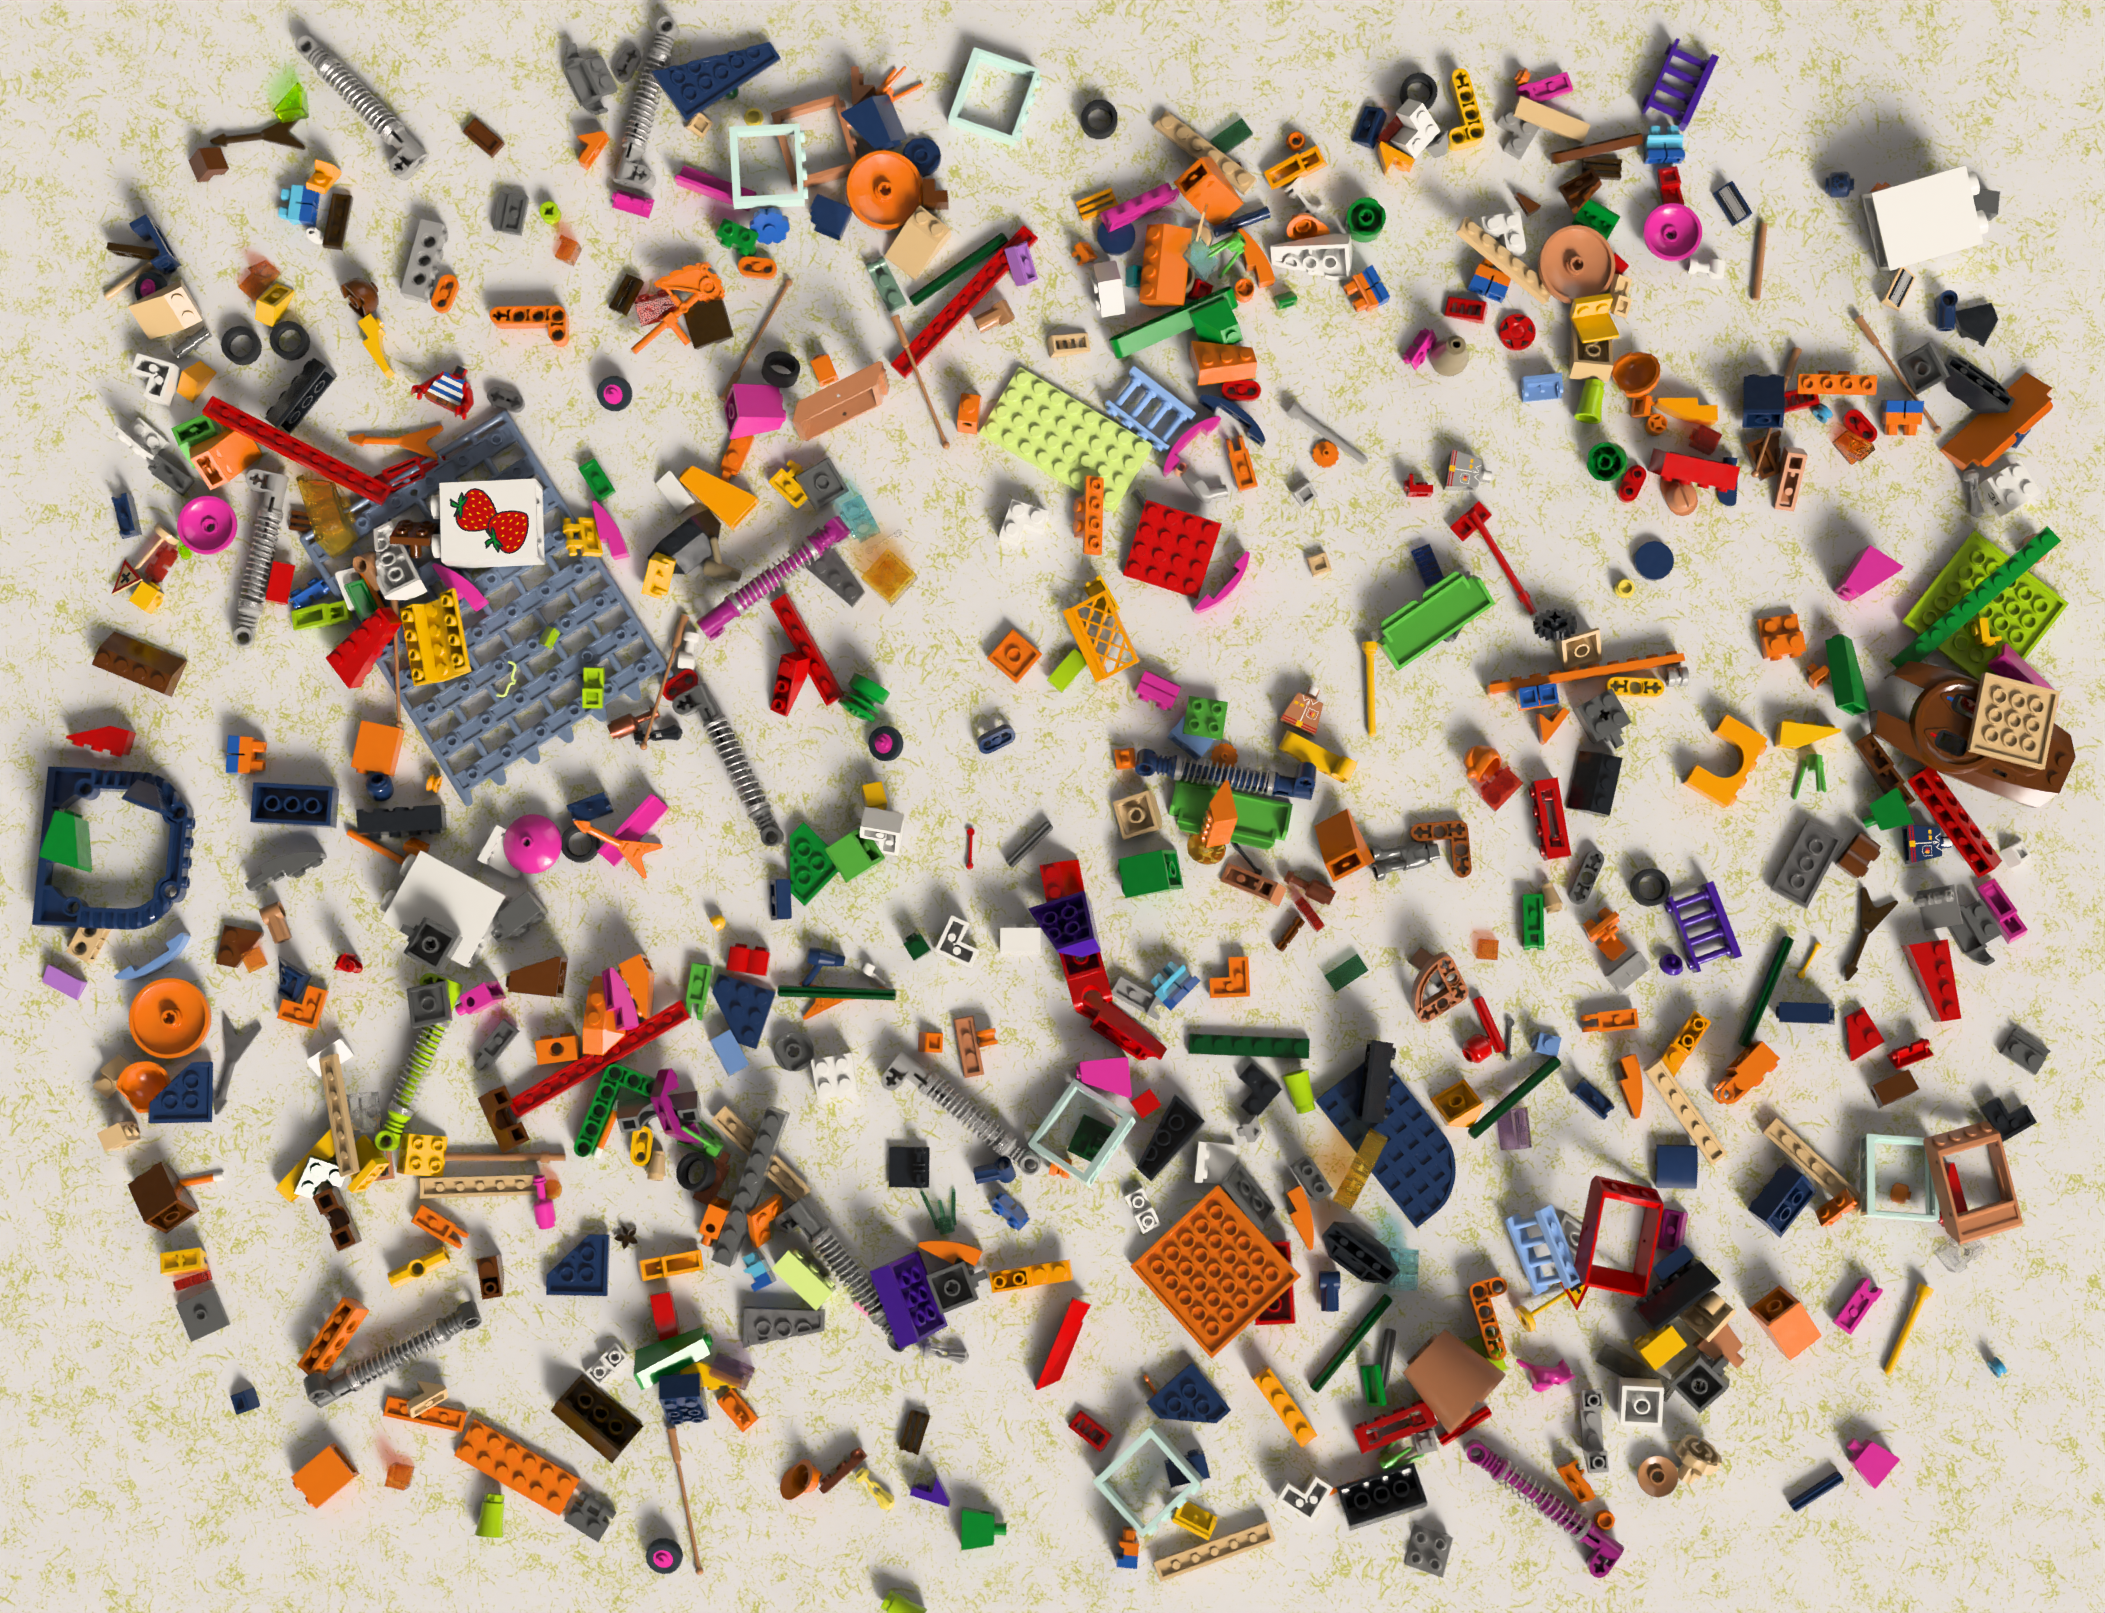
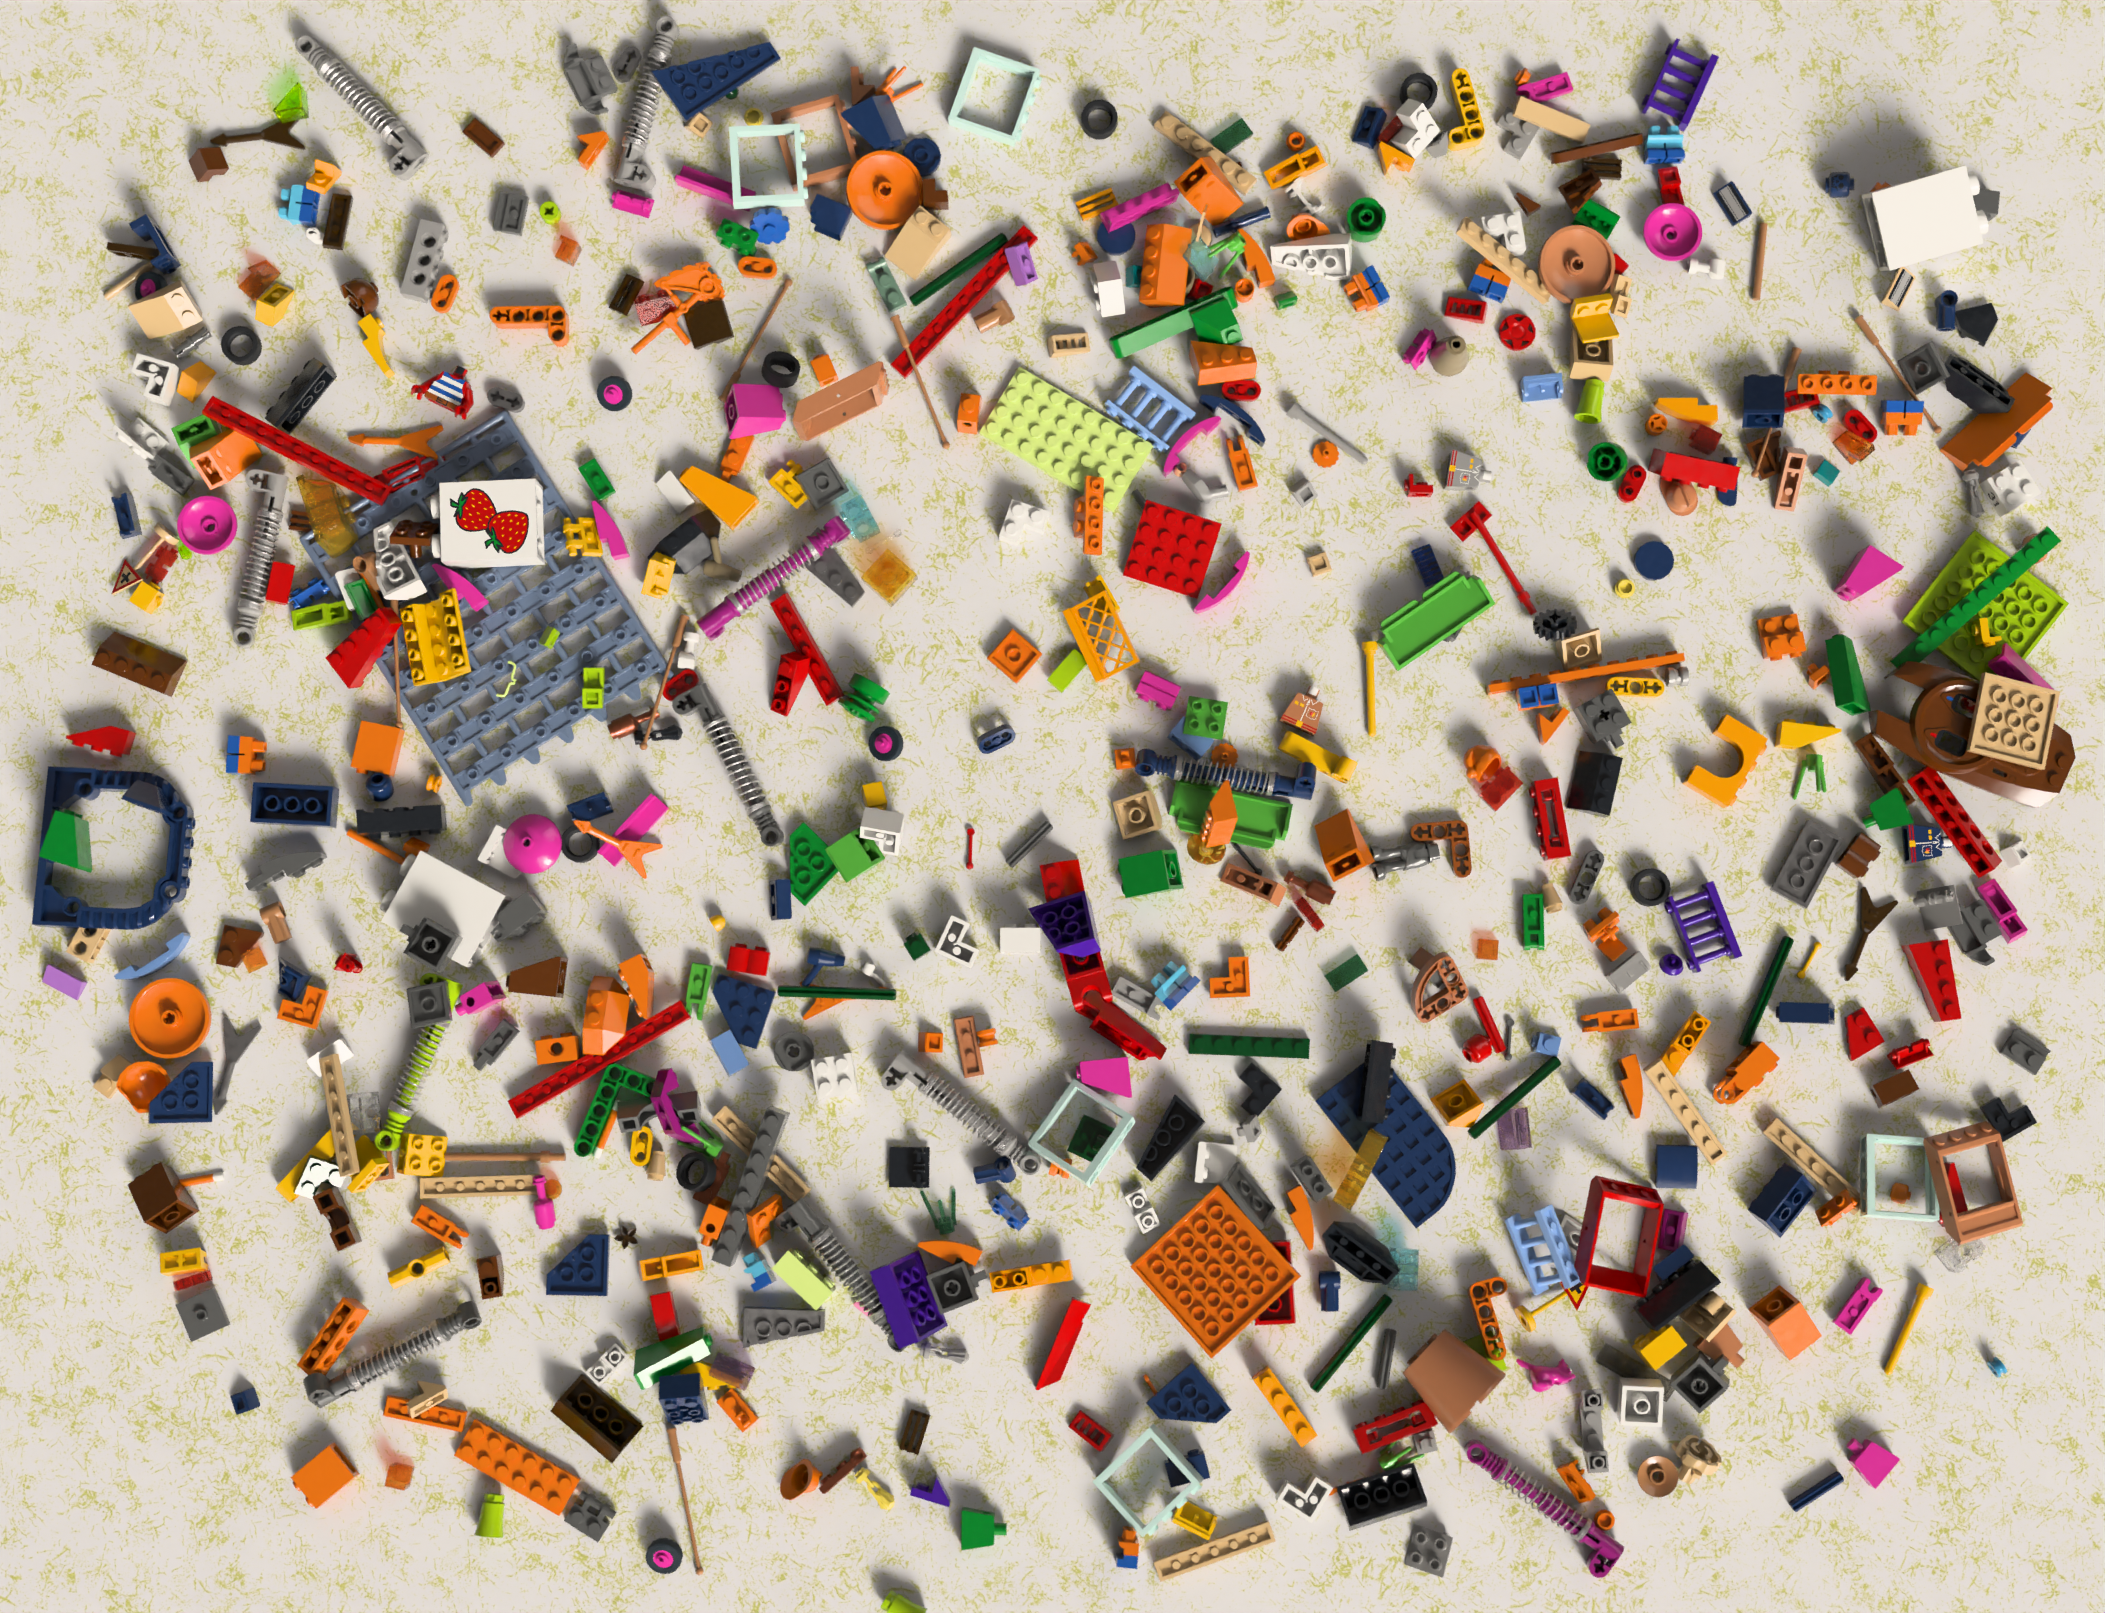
tan brick [97,1121,141,1152] -> none
black tyre [269,321,310,361] -> none
reddish brown arch [477,1085,530,1153] -> none
dark pink slope [602,967,639,1031] -> none
red panel [1130,1088,1161,1119] -> none
lime plant [1282,1069,1316,1114] -> none
green tile [1360,1364,1387,1407] -> none
red axle [1437,1406,1492,1446] -> none
orange cylinder [1611,352,1661,398] -> none
orange tile [1630,395,1655,418] -> none
none -> teal slope [1813,459,1840,487]

